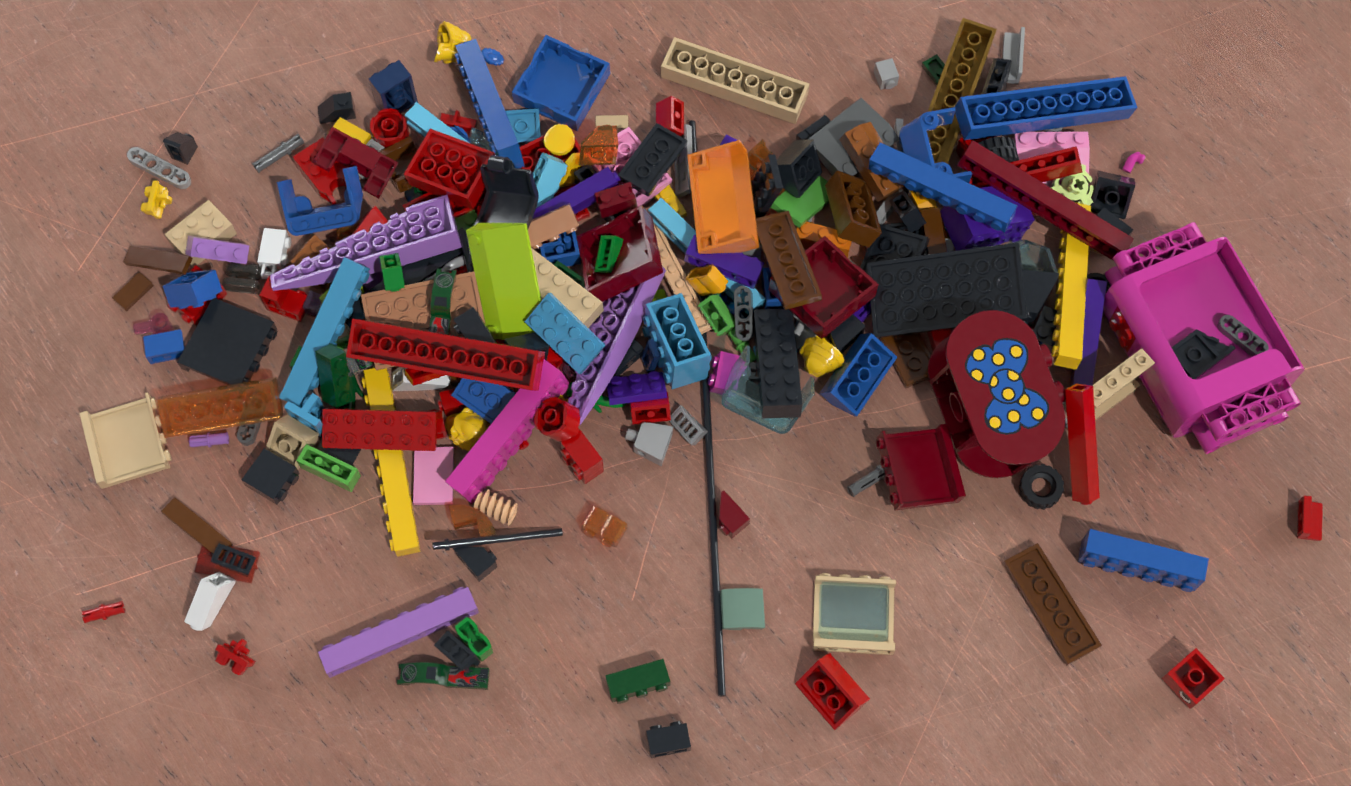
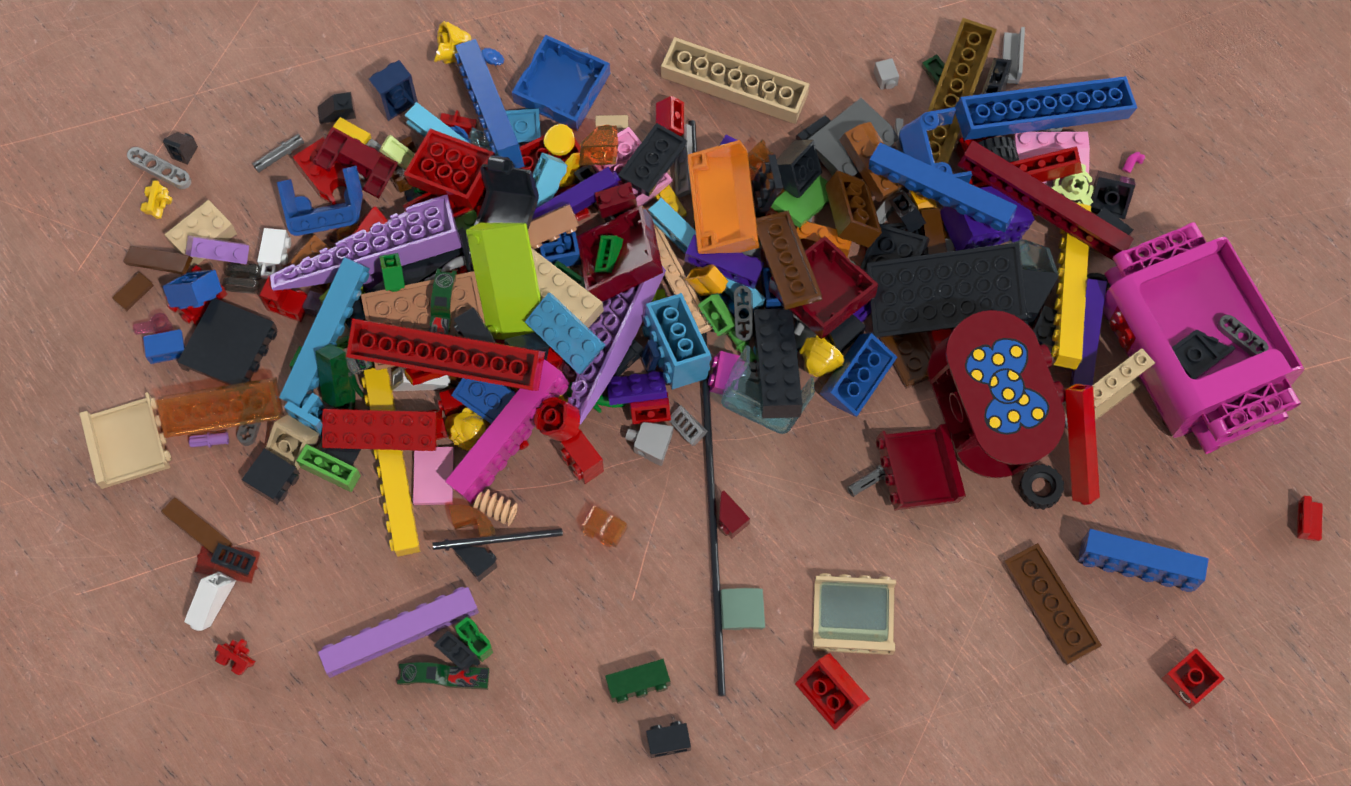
red pin [82,601,125,623] -> none
red brick [370,108,409,148] -> none
none -> yellowish green tile [379,135,415,171]

